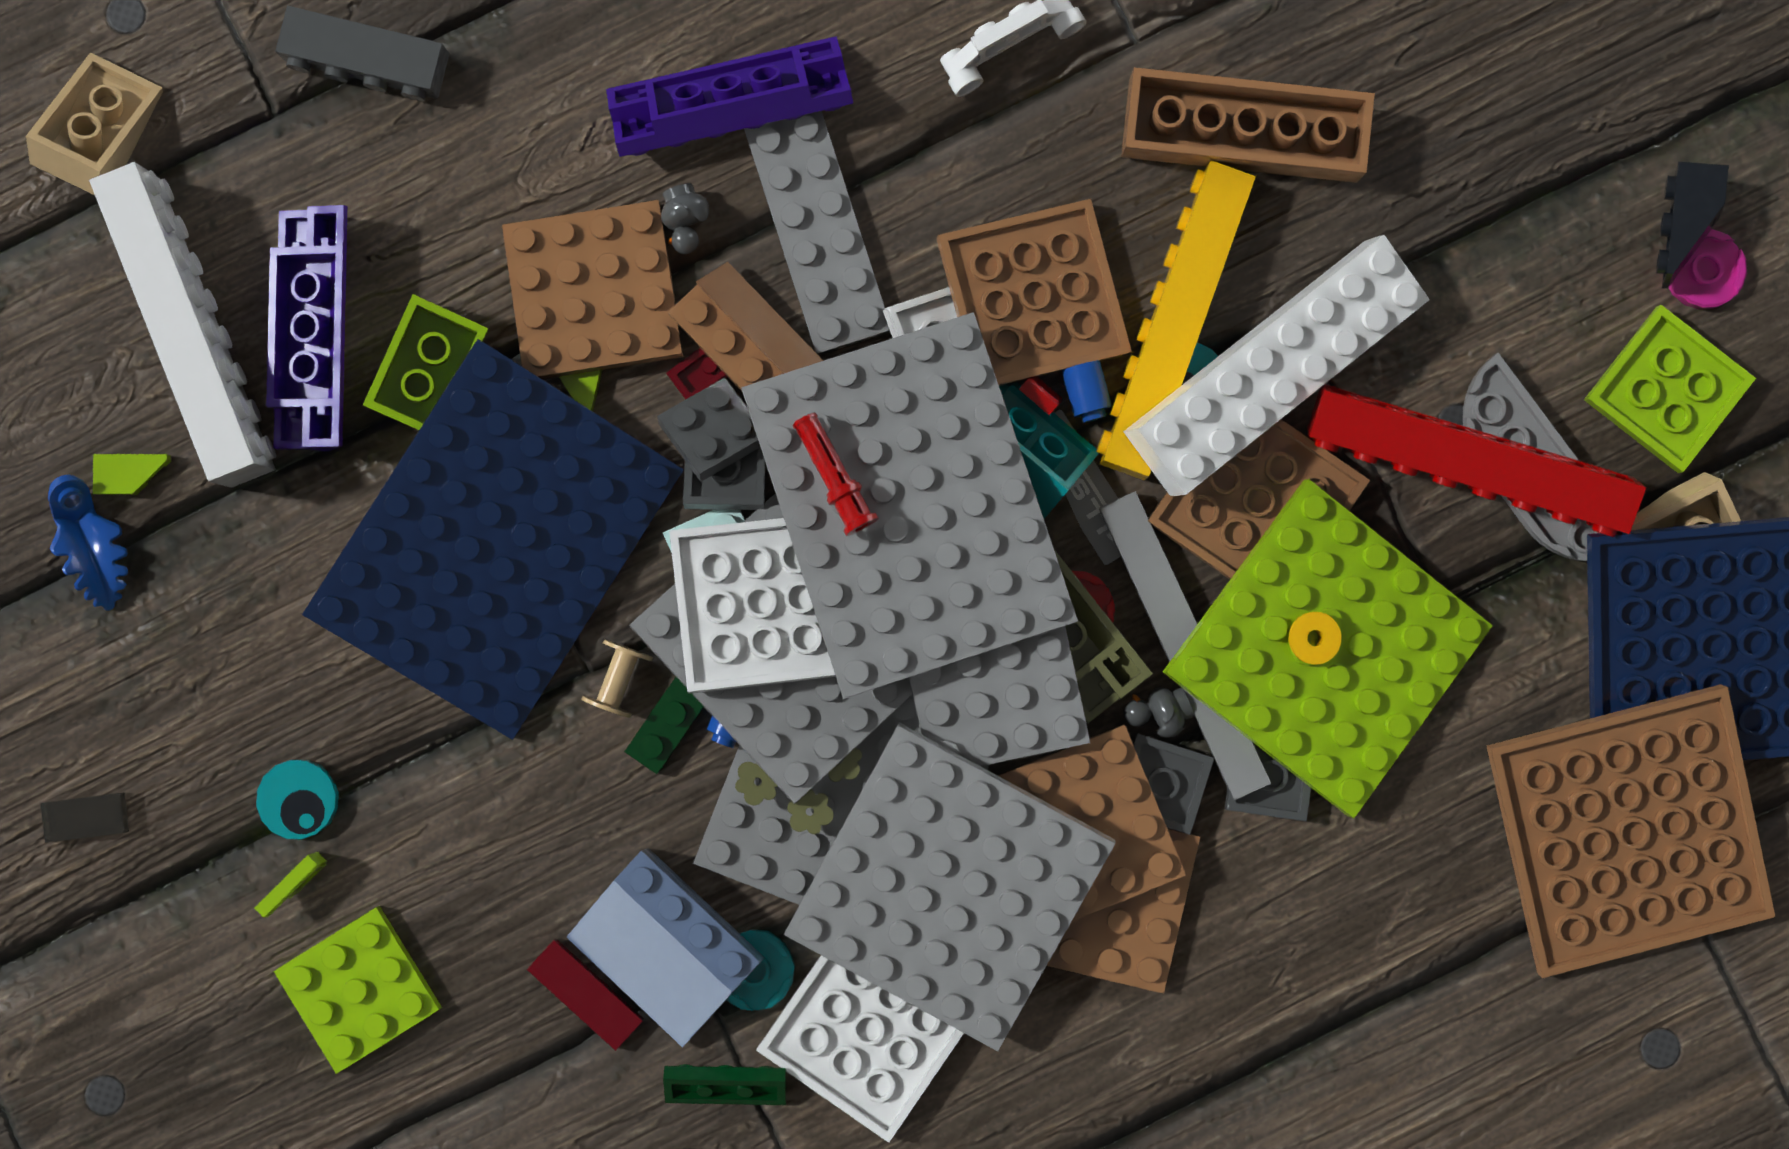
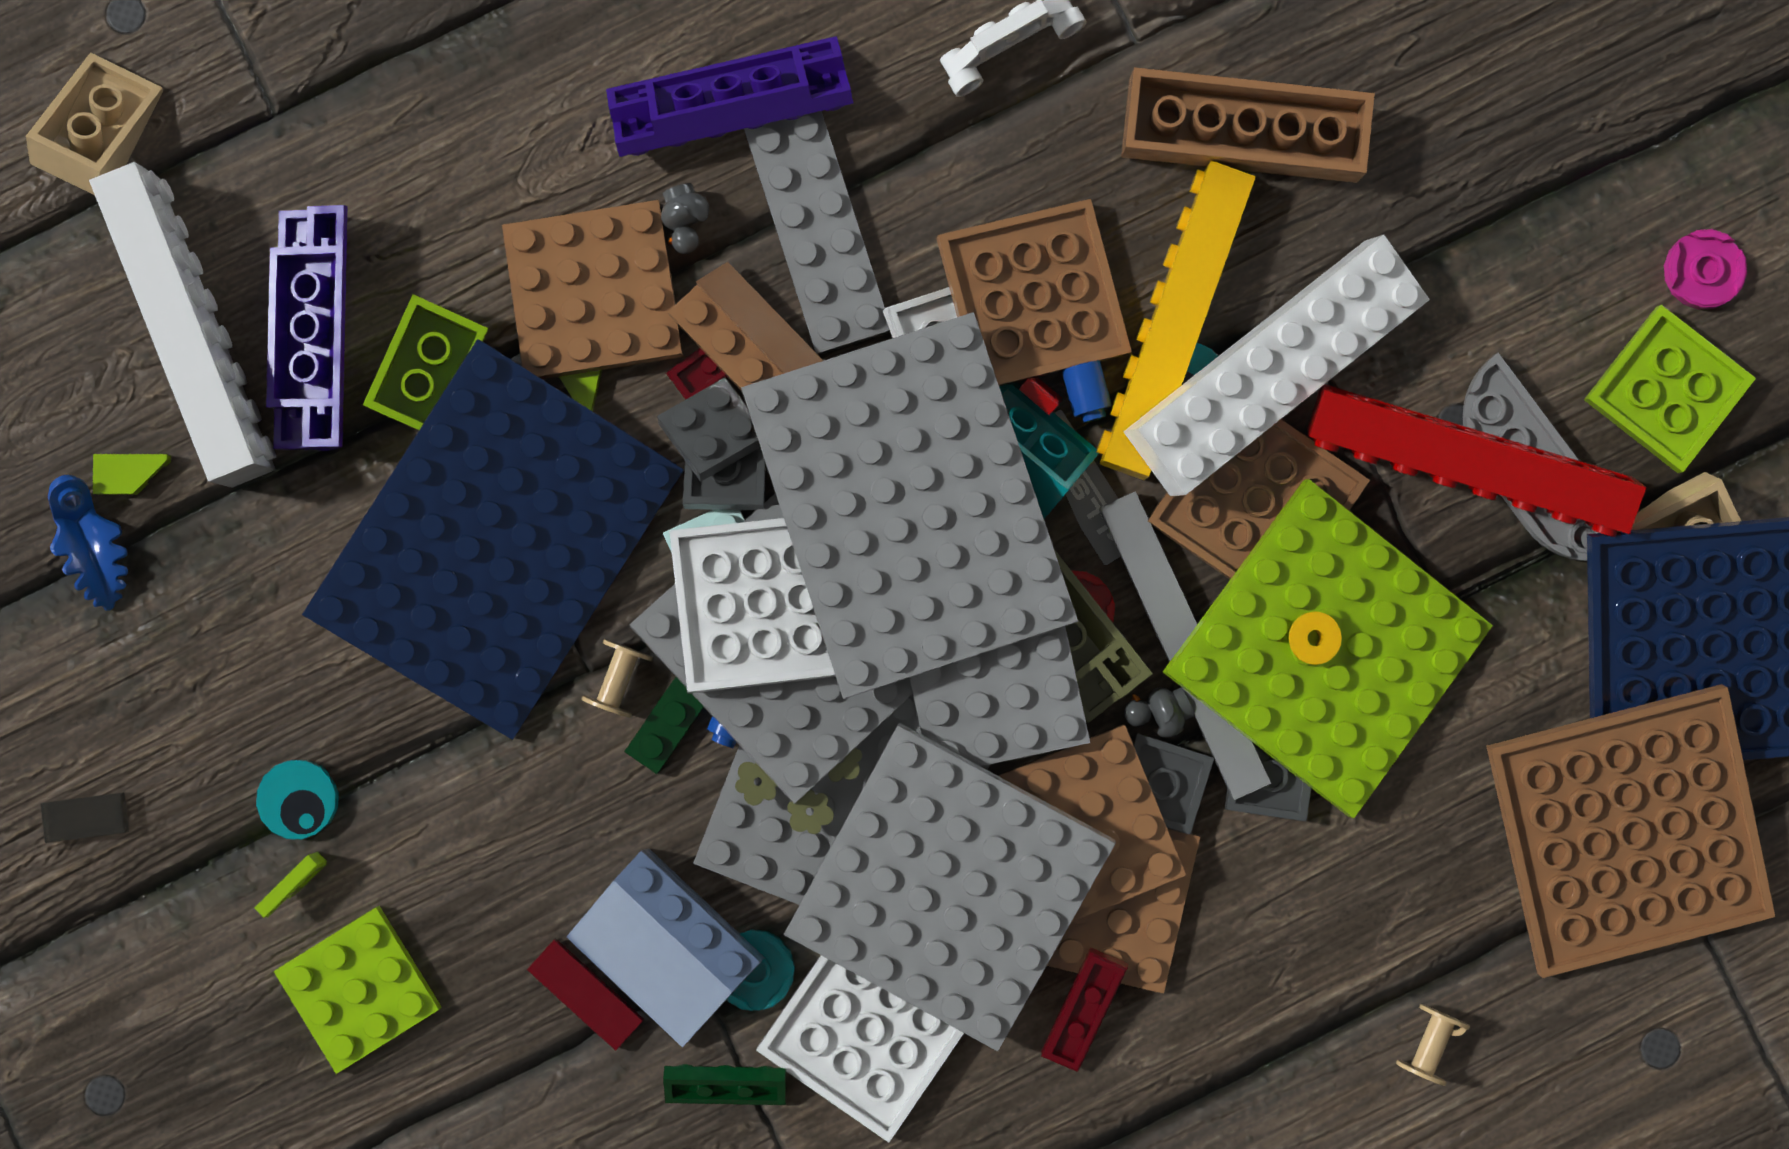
dark grey brick [275,5,450,101] -> none
red pin [792,412,879,536] -> none
black slope [1656,161,1729,289] -> none
none -> dark red tile [1041,947,1128,1072]
none -> tan piece [1396,1004,1470,1086]

